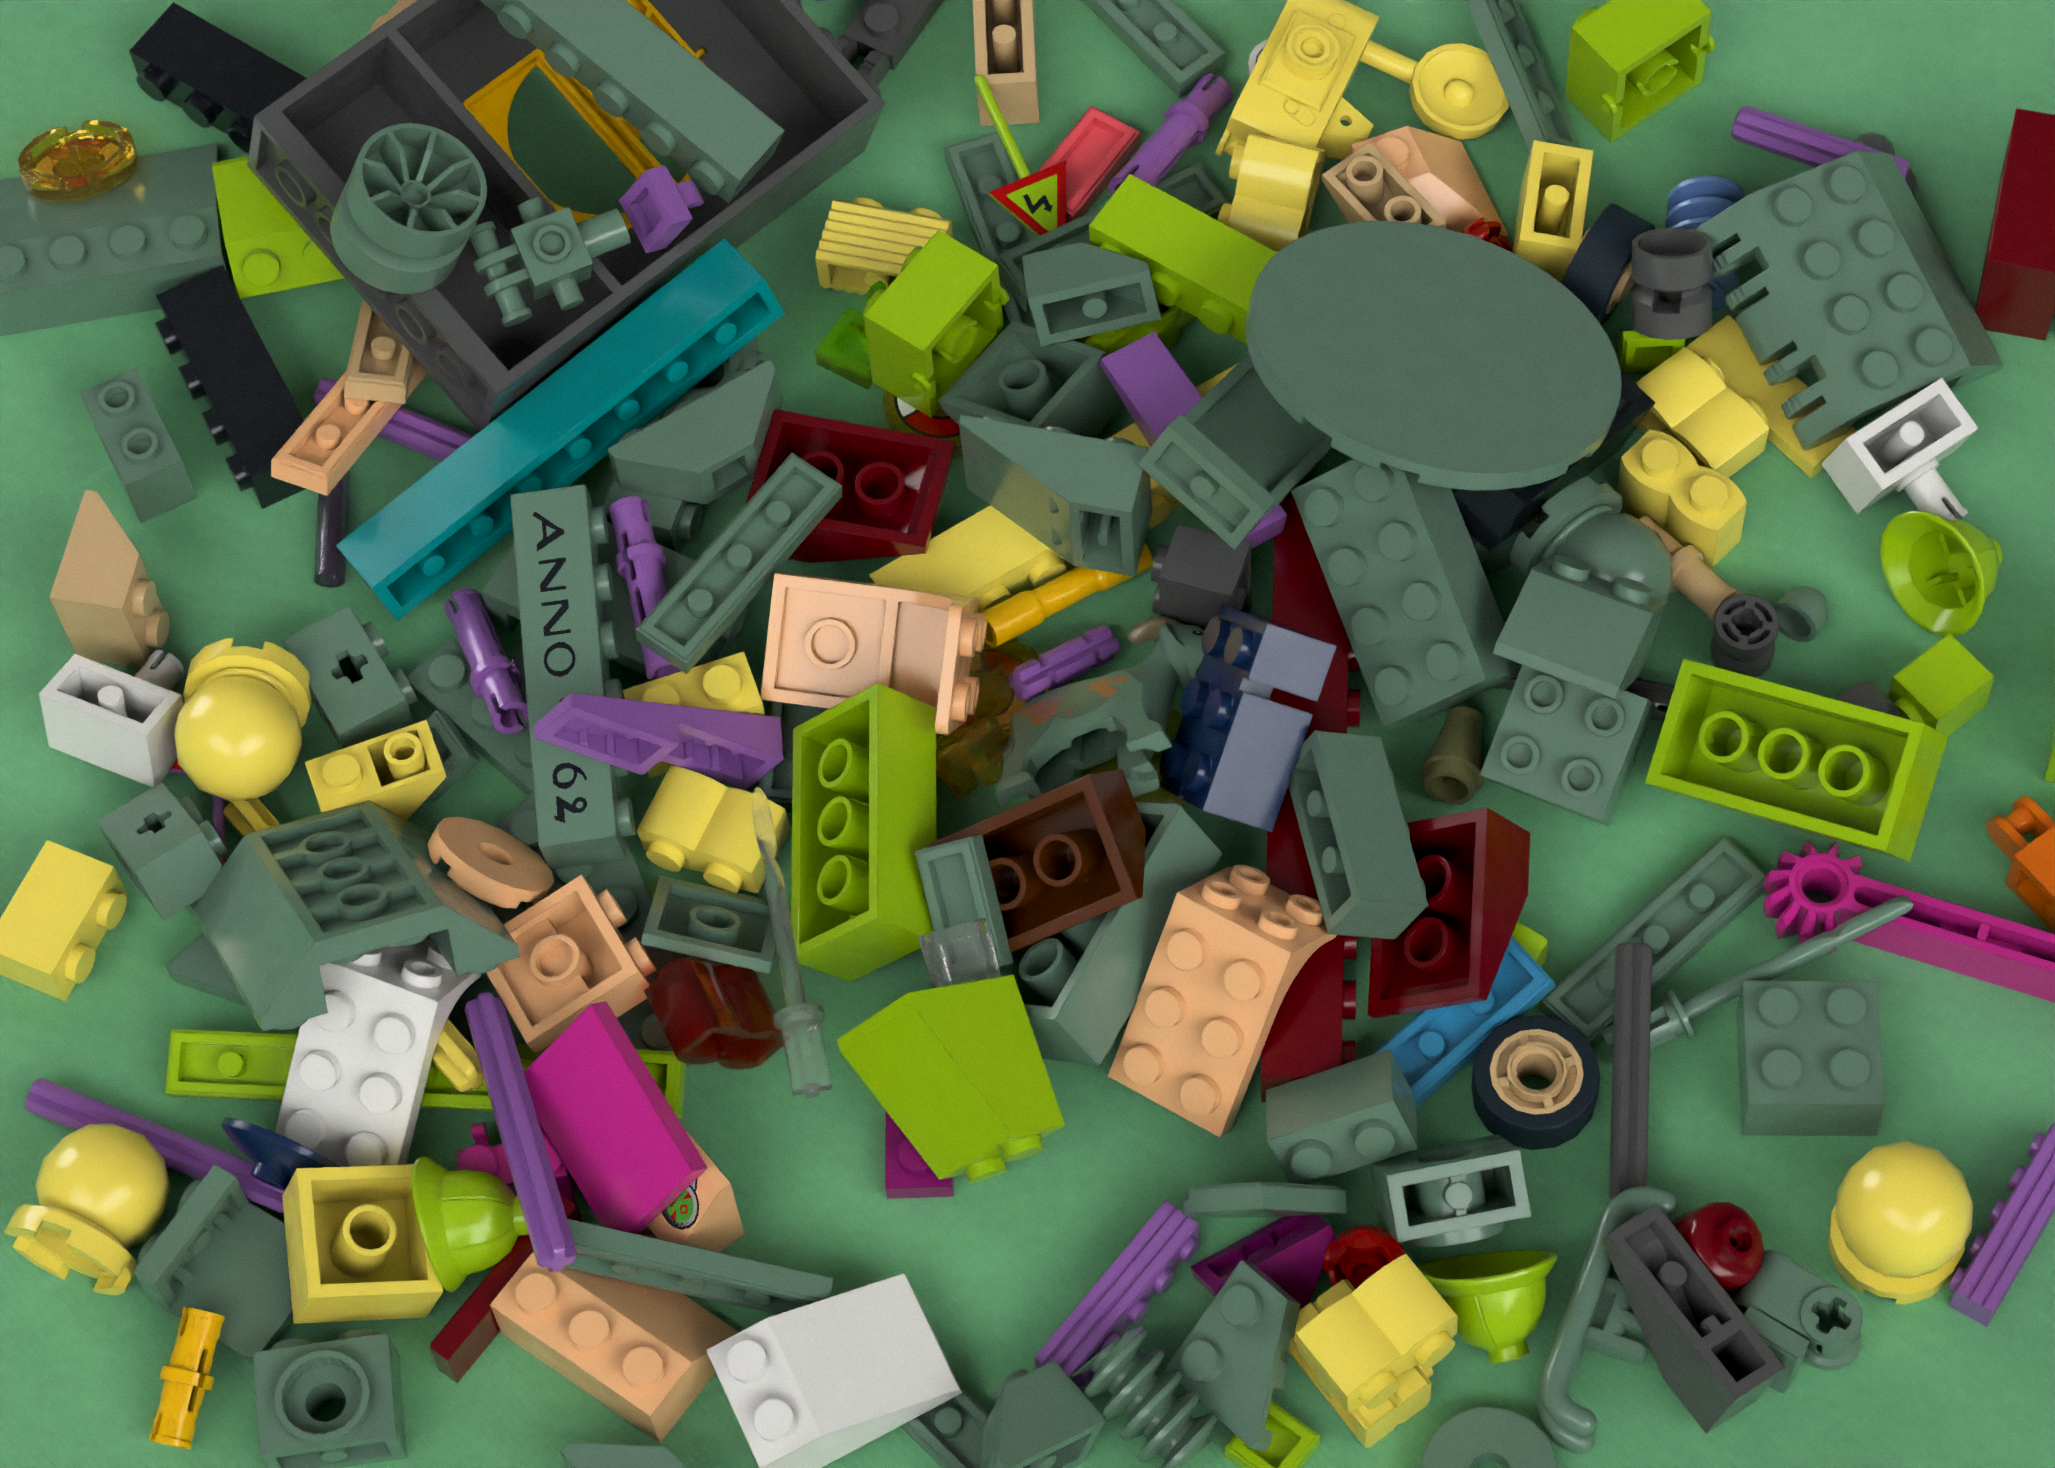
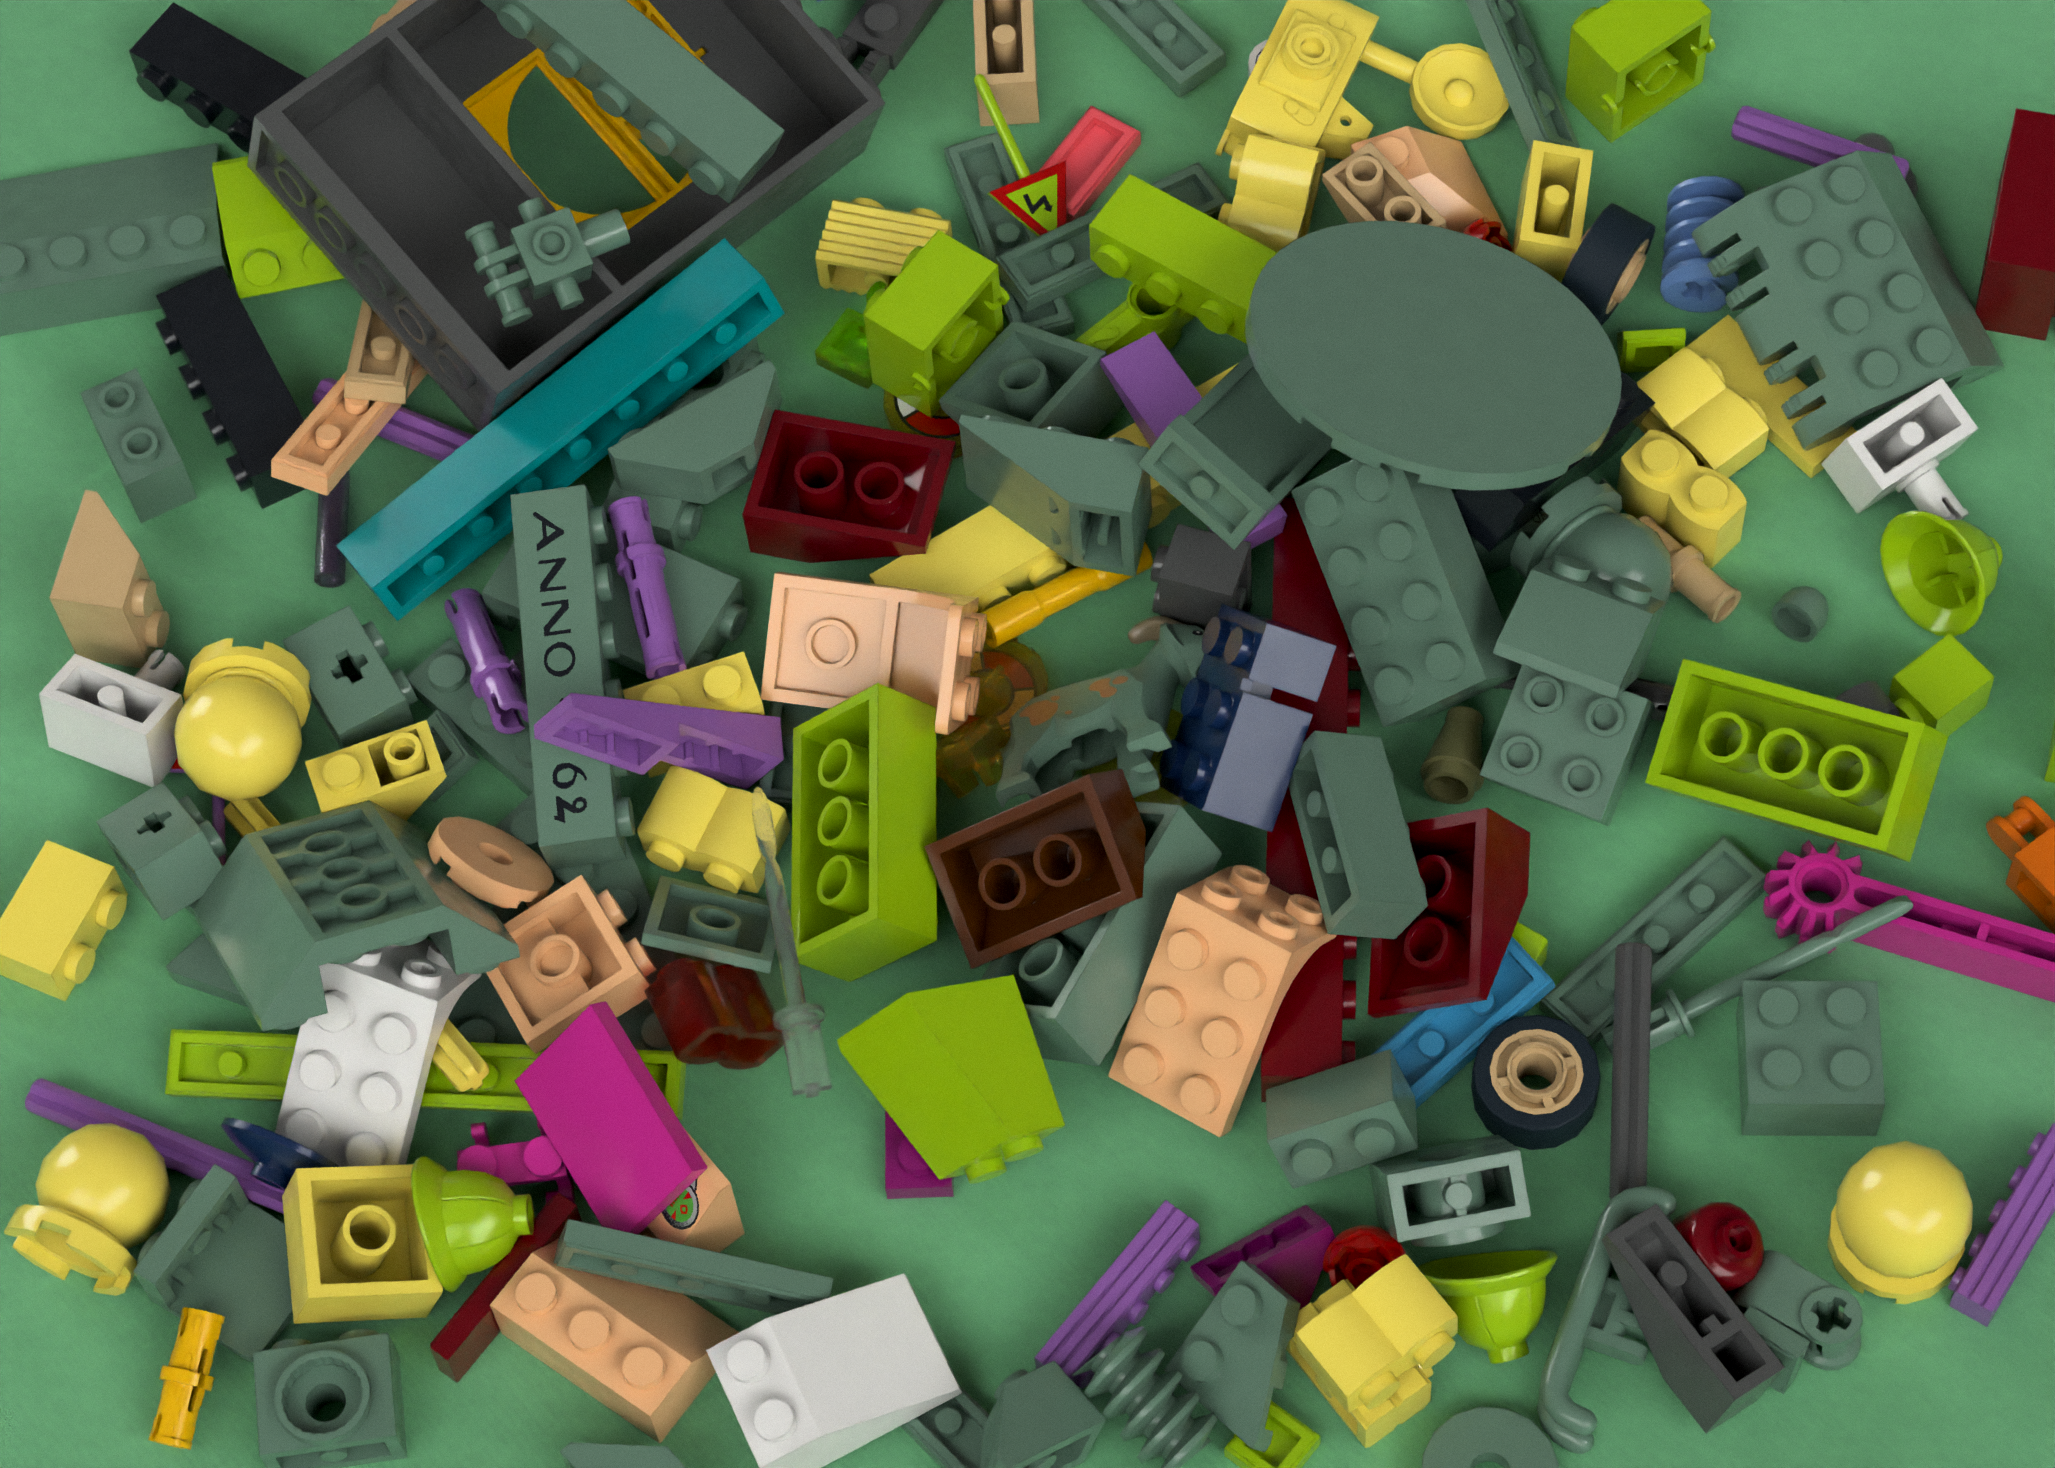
clear yellow tile [18,120,139,202] -> none
sand green wheel [330,123,487,294] -> none
medium lavender axle [464,992,577,1272] -> none
medium lavender tile [619,165,704,254] -> none
sand green tile [635,453,842,674] -> none
sand green tile [915,835,1013,980] -> none
clear tile [918,918,1001,988] -> none
medium lavender axle [1008,625,1120,702] -> none
sand green slope [1022,242,1162,347] -> none
medium lavender pin [1108,73,1233,196] -> none
sand green tile [1183,1182,1346,1218] -> none
dark grey wheel [1632,228,1713,340] -> none
dark grey wheel [1710,595,1779,678] -> none

